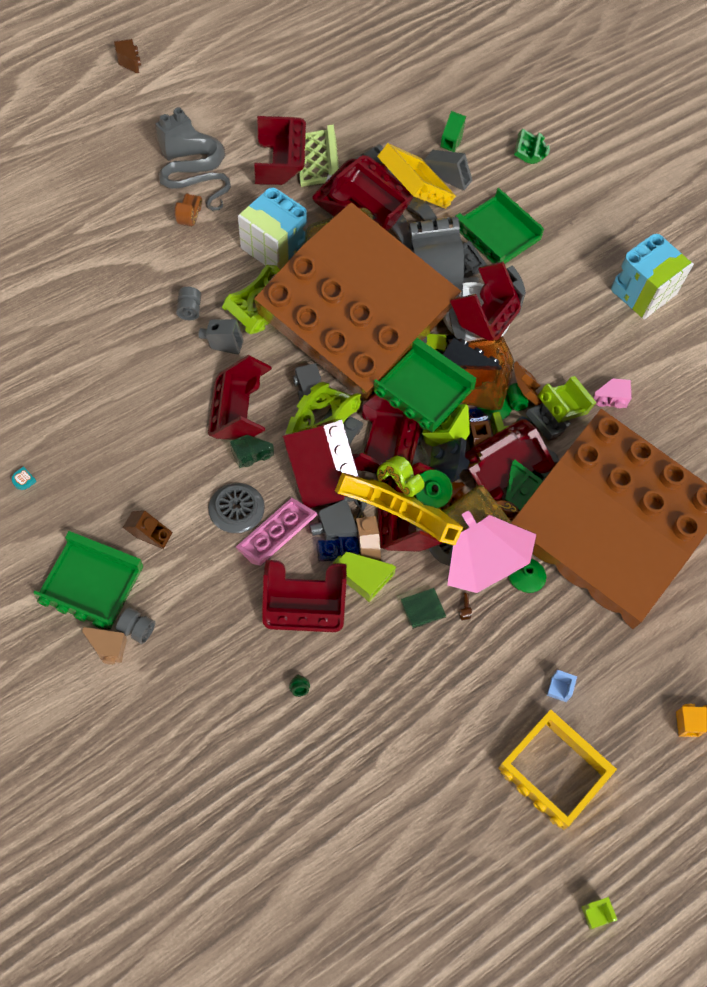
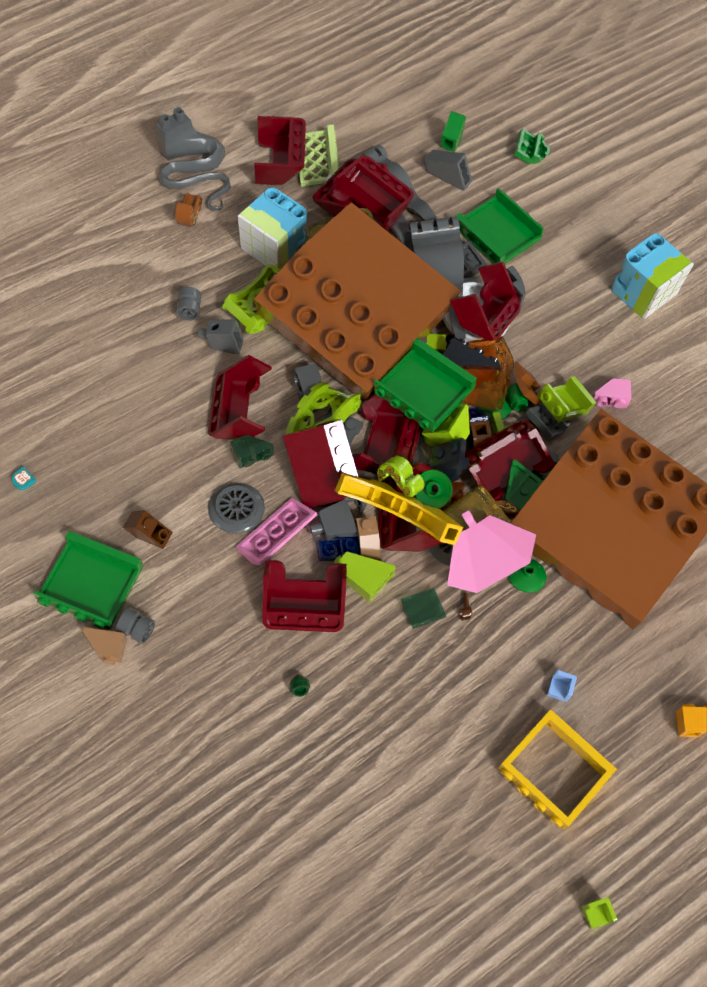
reddish brown slope [114,39,141,73] -> none
yellow window [377,143,456,209] -> none

